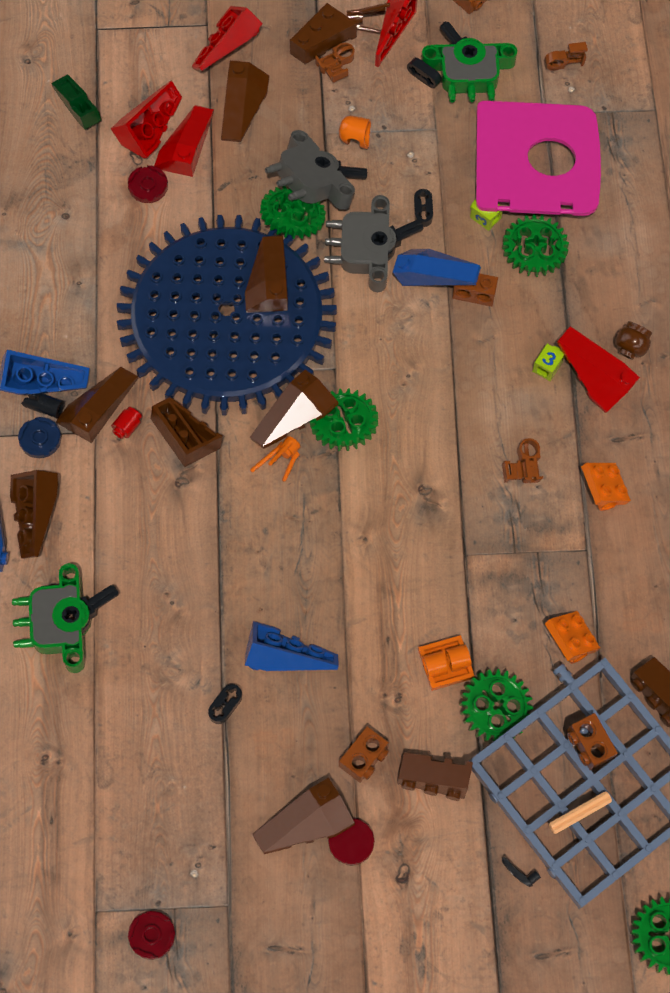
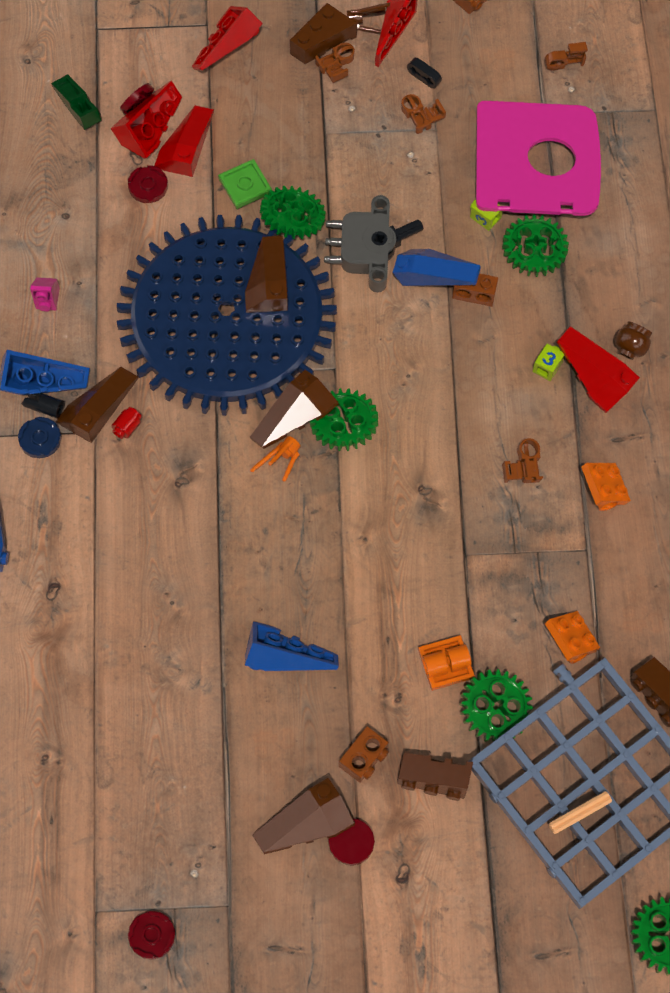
reddish brown wedge [10,470,58,559] -> none
piece [12,563,119,673] -> none
reddish brown wedge [150,397,223,467] -> none
black beam [208,684,242,724] -> none
reddish brown wedge [221,60,270,142] -> none
dark grey piece [265,130,368,210] -> none
orange helmet [339,116,371,149] -> none
black beam [414,189,433,227] -> none
green piece [421,21,518,103] -> none
black piece [502,857,541,887] -> none
dark orange brick [567,713,618,770] -> none
none -> dark pink slope [30,277,60,312]
none -> dark red tile [120,83,154,115]
none -> bright green plate [218,159,272,209]
none -> dark orange piece [401,94,446,134]

